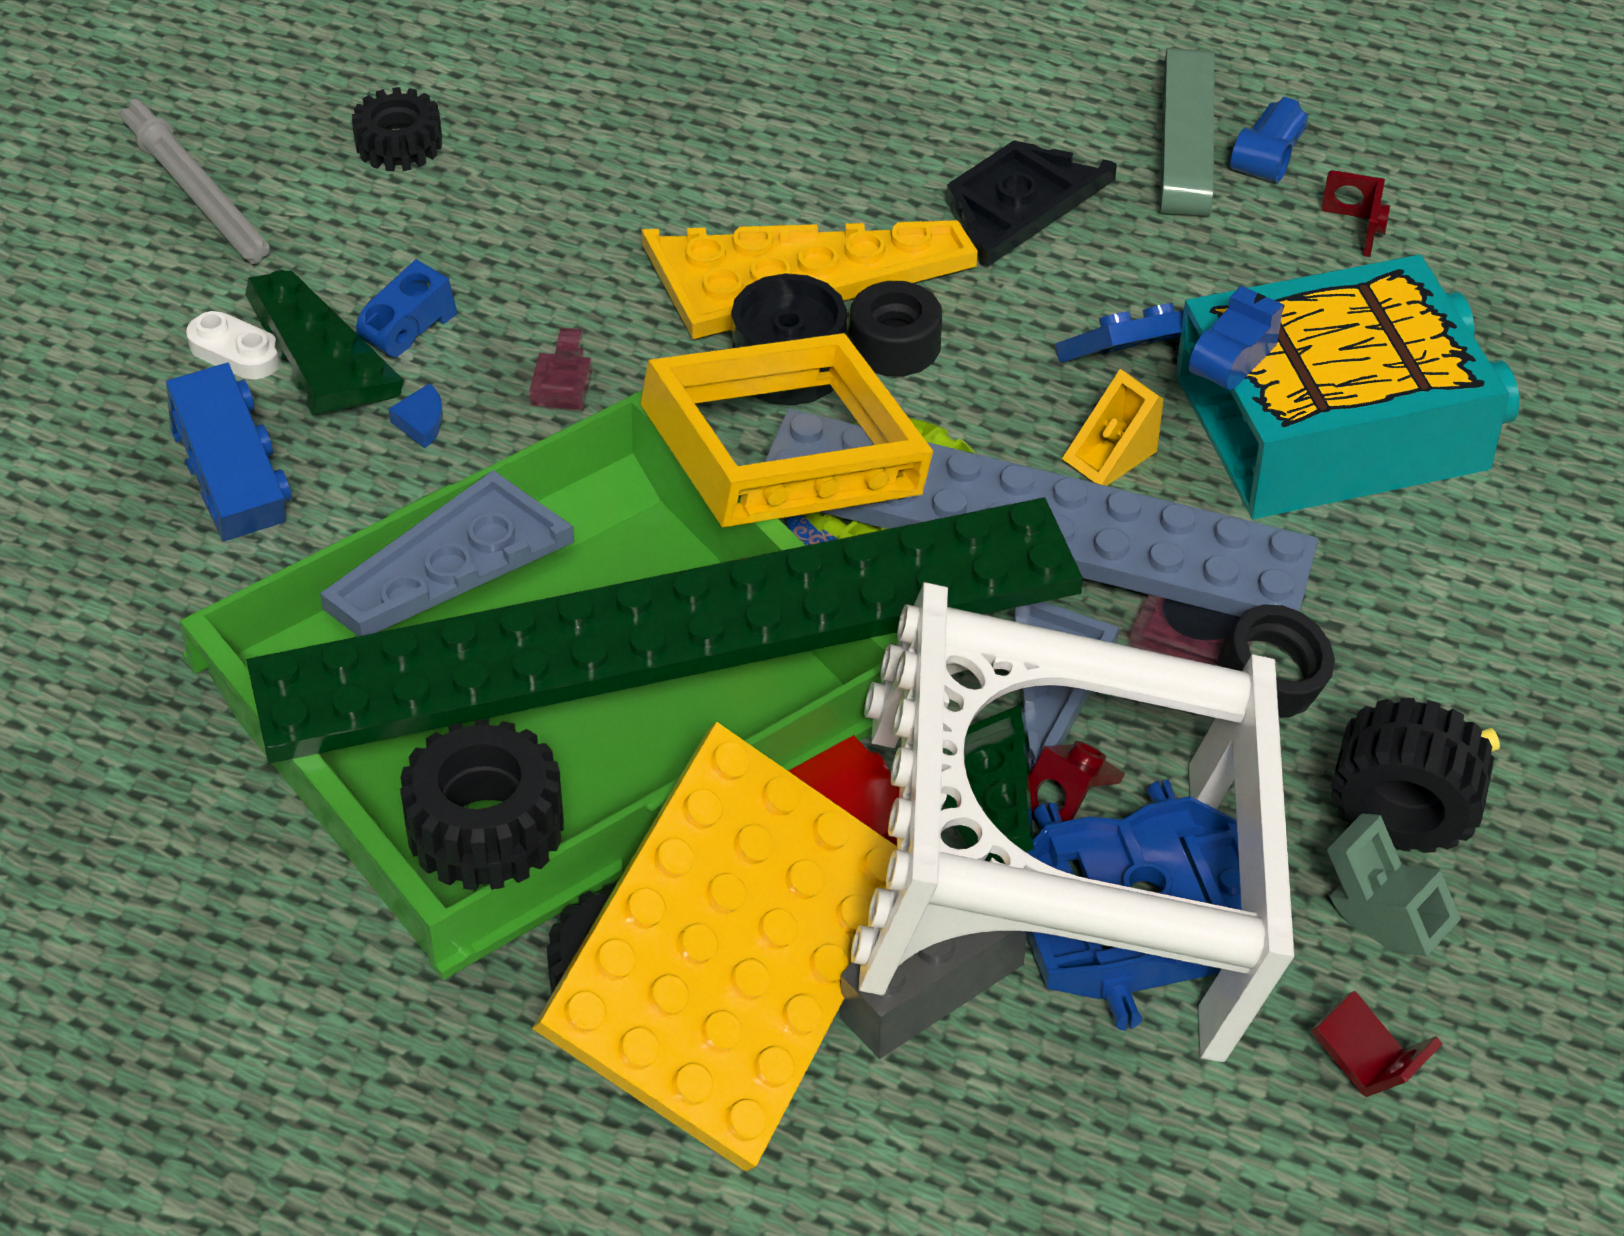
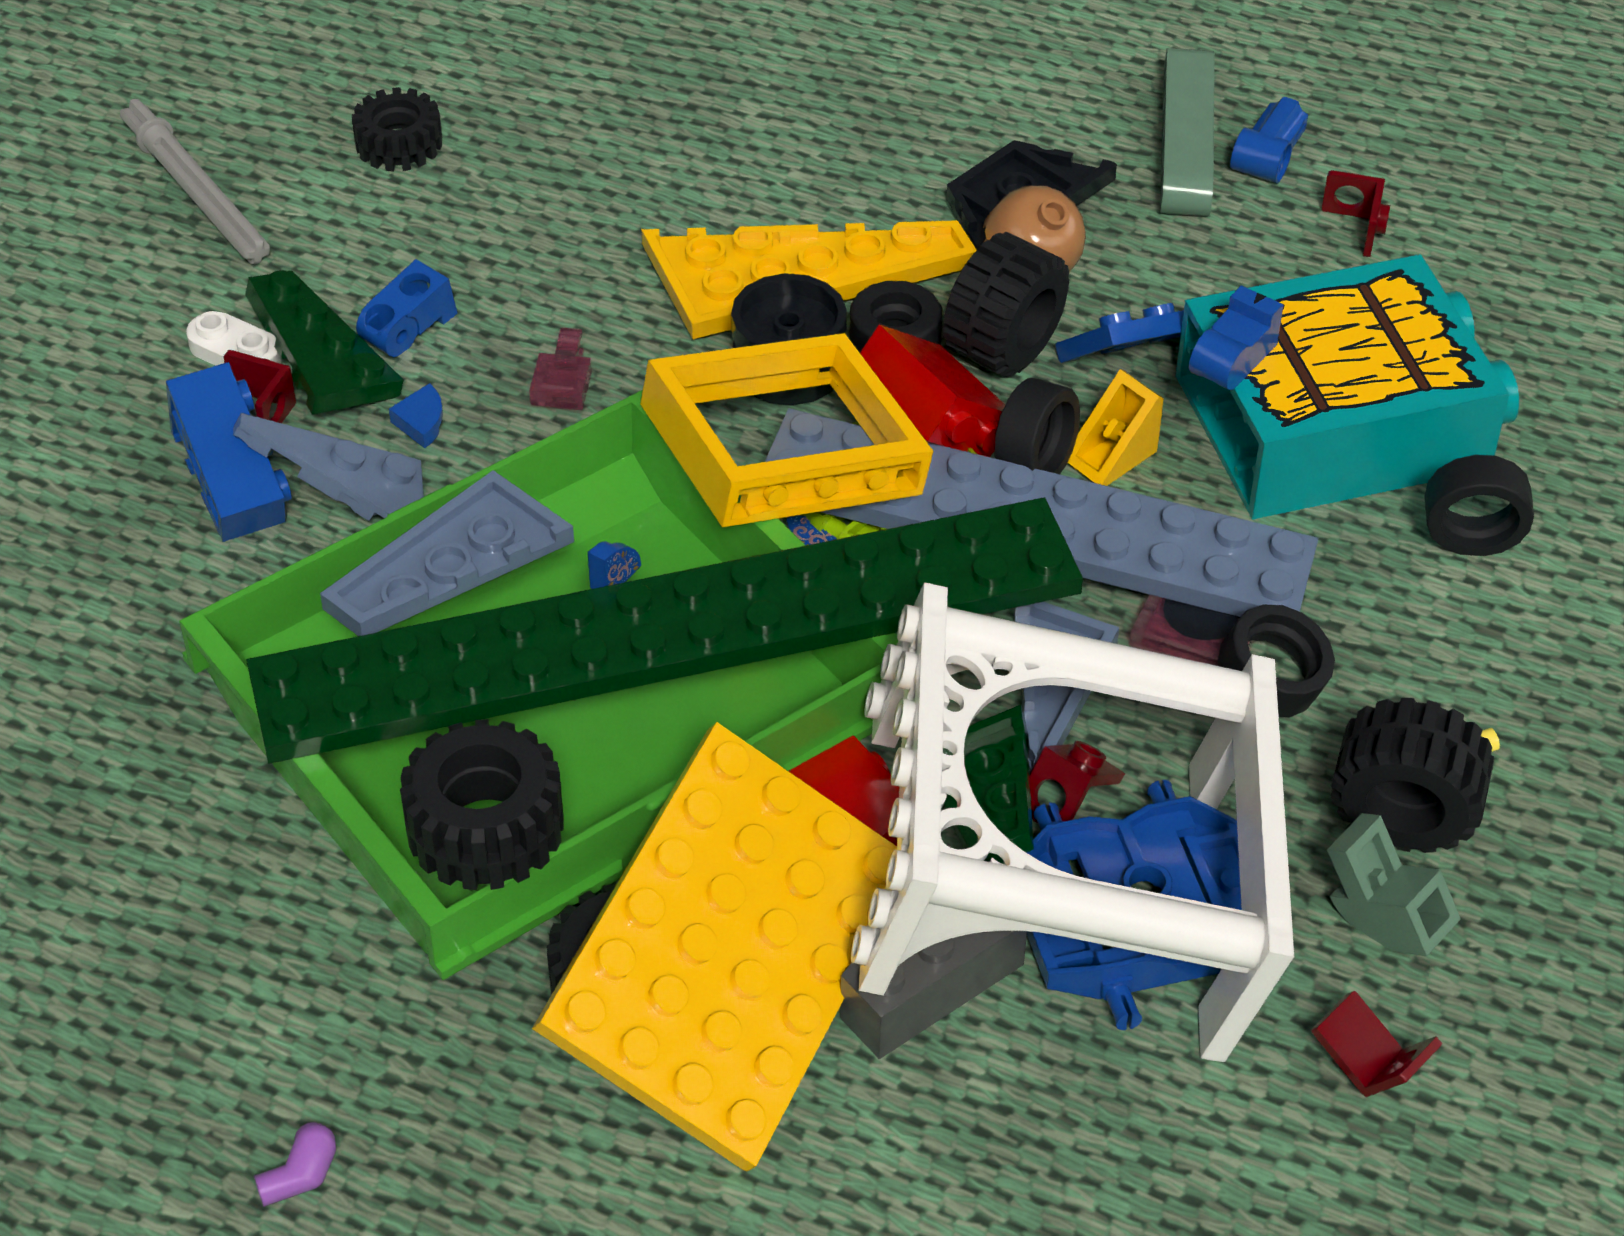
none -> dark red bracket [223,350,296,423]
none -> sand blue wing [233,413,424,521]
none -> medium lavender arm [254,1122,336,1207]
none -> blue tile [587,541,641,589]
none -> red brick [860,324,1005,457]
none -> black tyre [943,232,1070,377]
none -> medium nougat cylinder [983,186,1086,273]
none -> black tyre [994,378,1080,474]
none -> black tyre [1425,455,1534,556]

